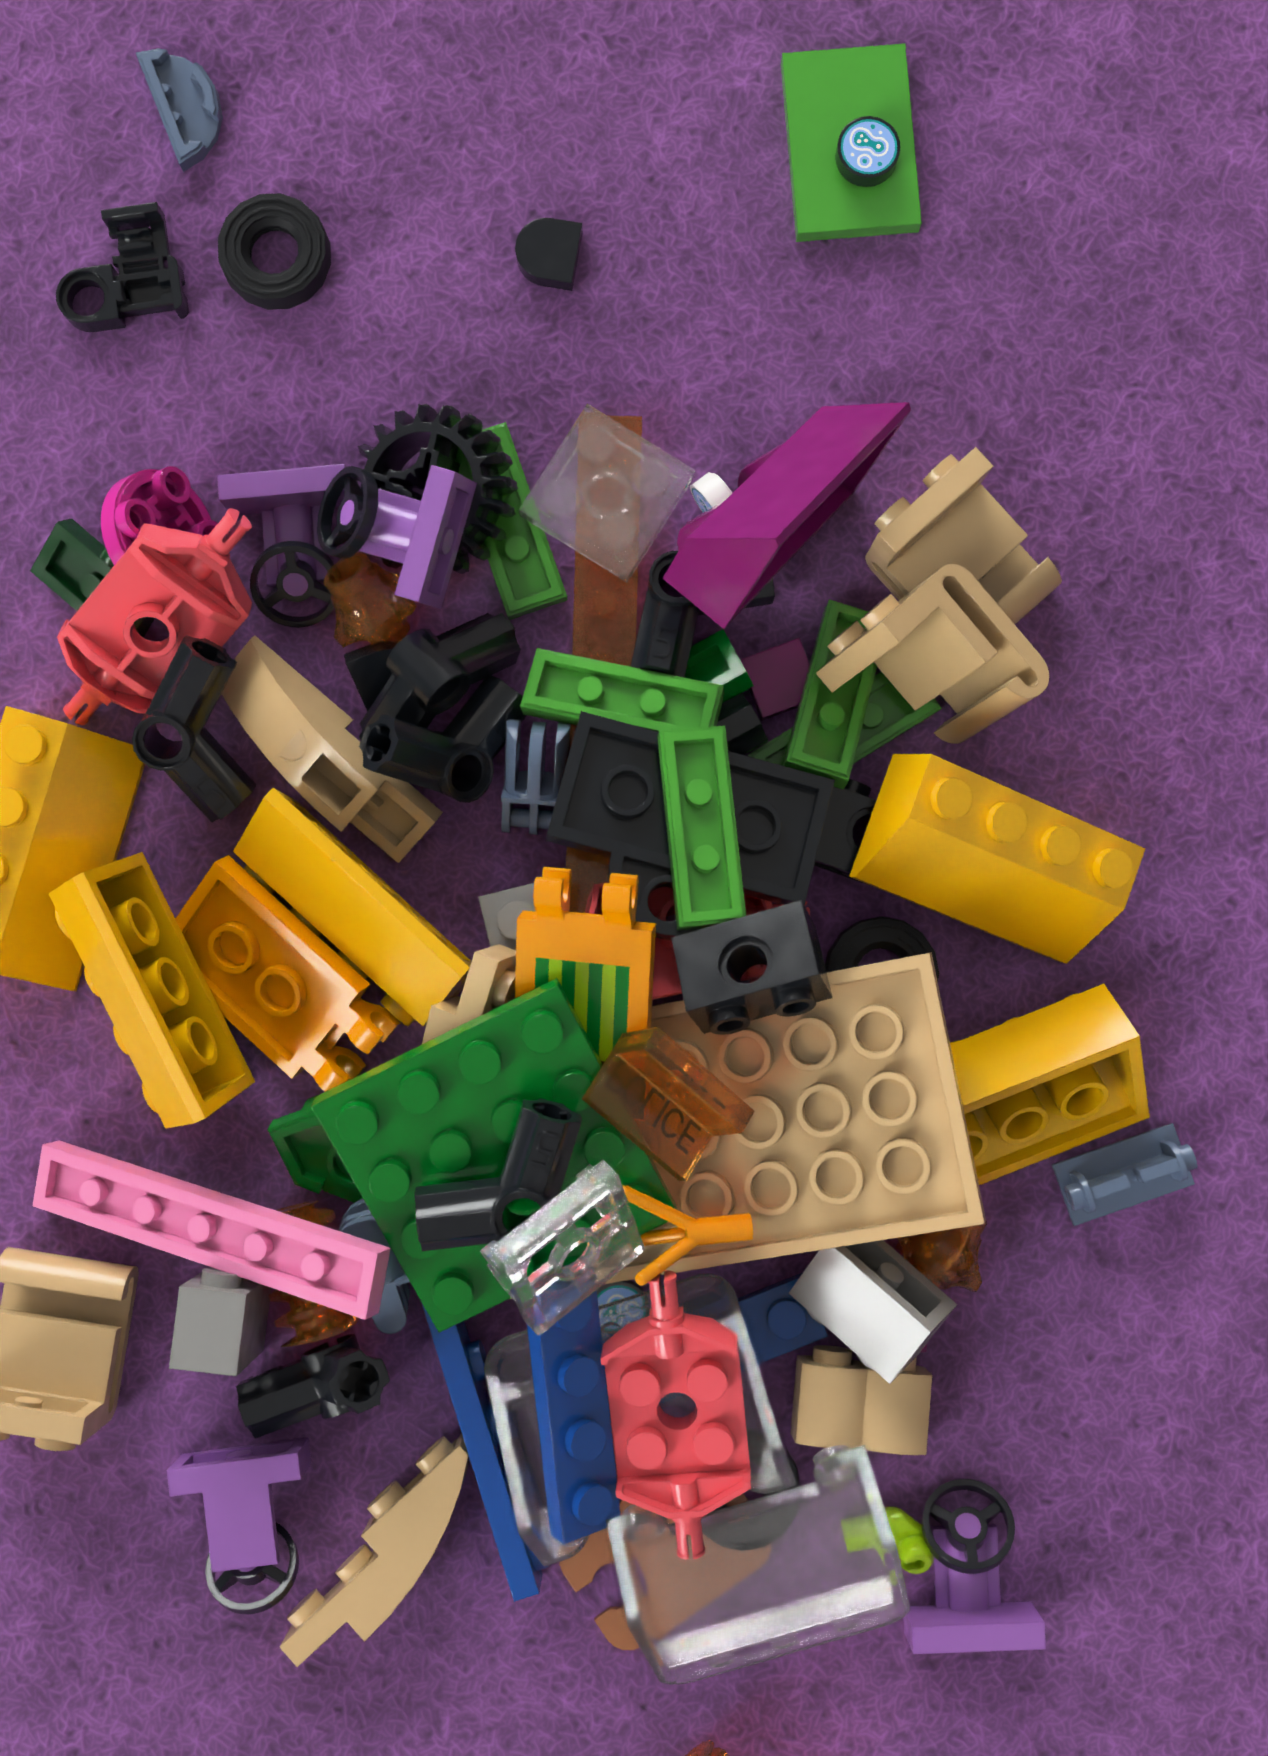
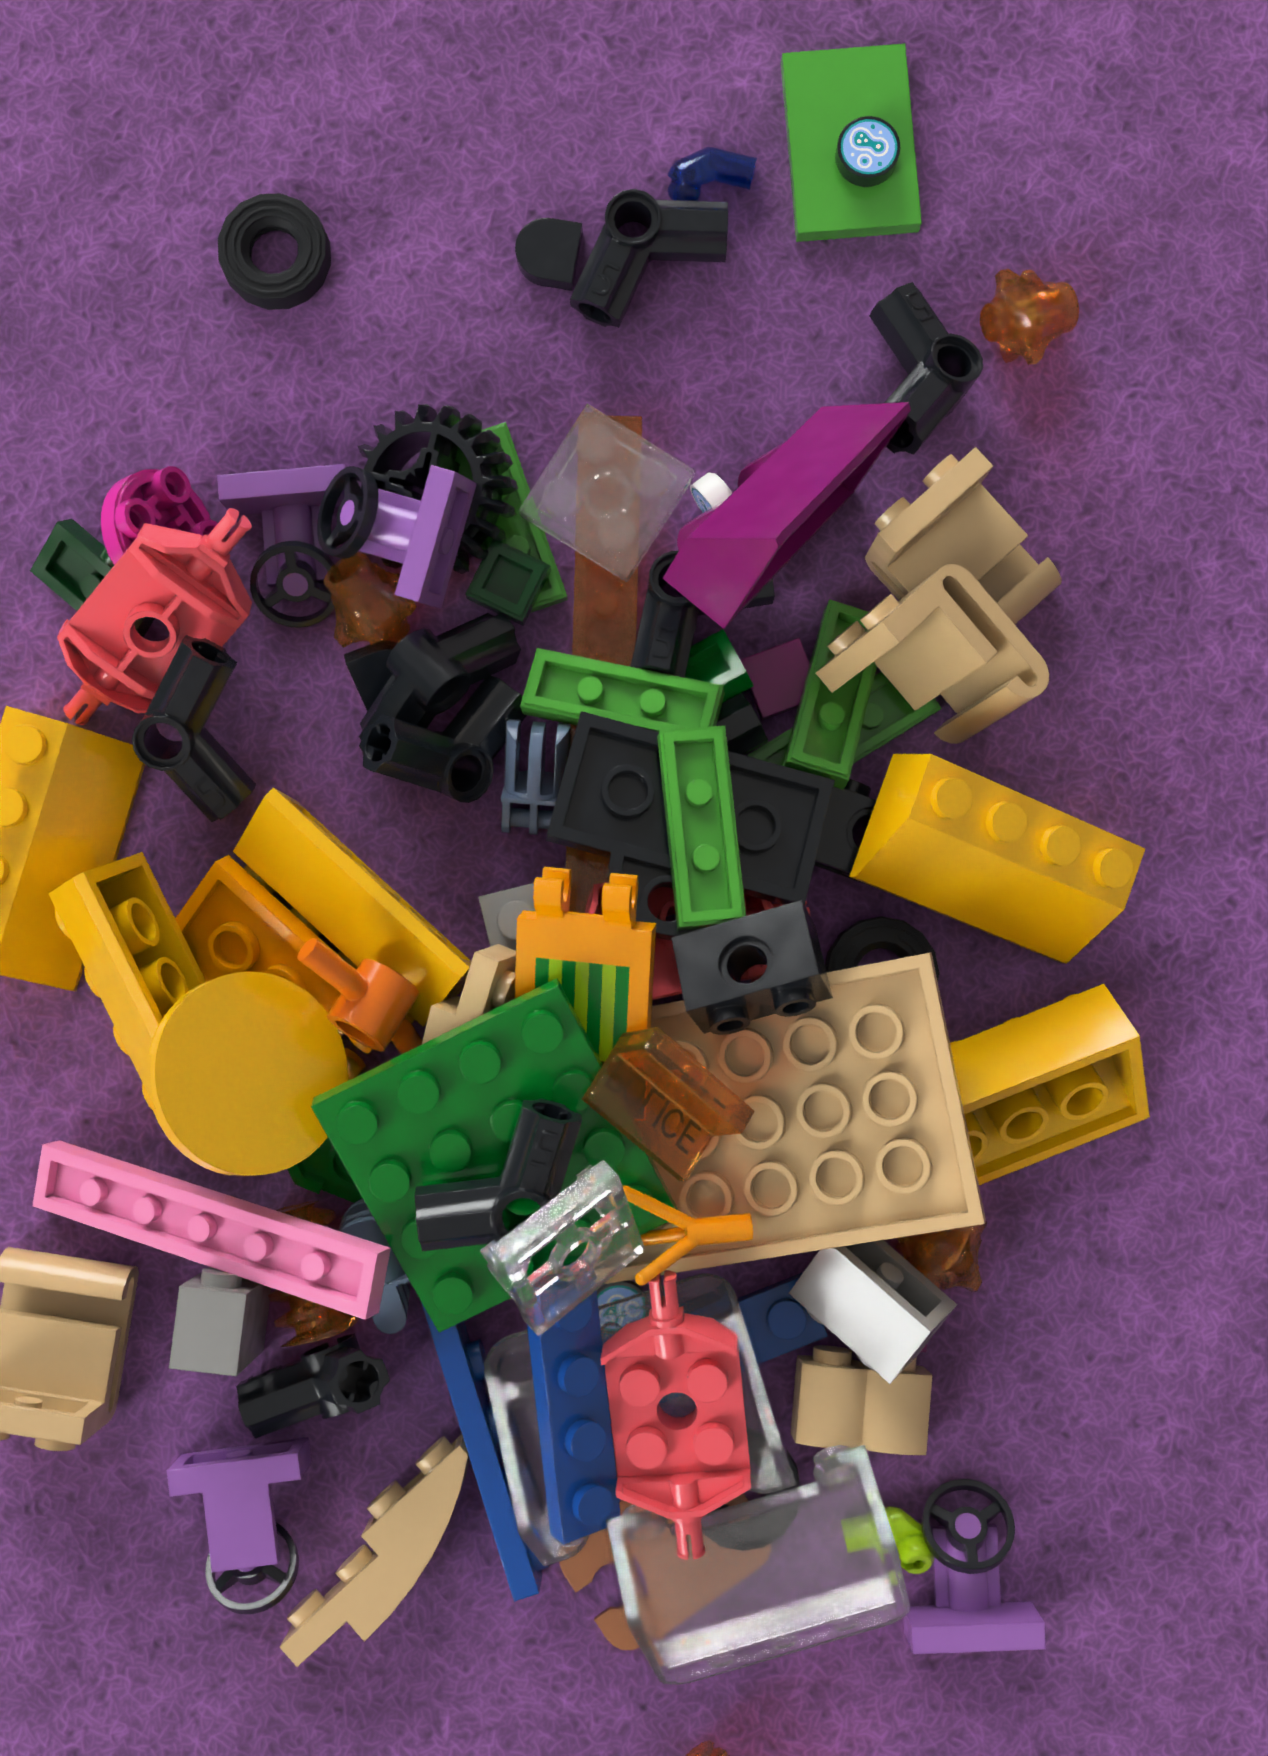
black piece [56,202,189,332] -> none
sand blue tile [136,48,223,172] -> none
tan slope [222,635,443,863] -> none
sand blue hinge [1051,1123,1198,1226] -> none
none -> yellow tile [148,972,348,1176]
none -> orange piece [297,938,423,1055]
none -> dark green tile [465,539,551,626]
none -> black piece [570,189,728,328]
none -> clear blue arm [667,147,757,201]
none -> black piece [869,282,983,455]
none -> clear orange rock [980,269,1079,365]

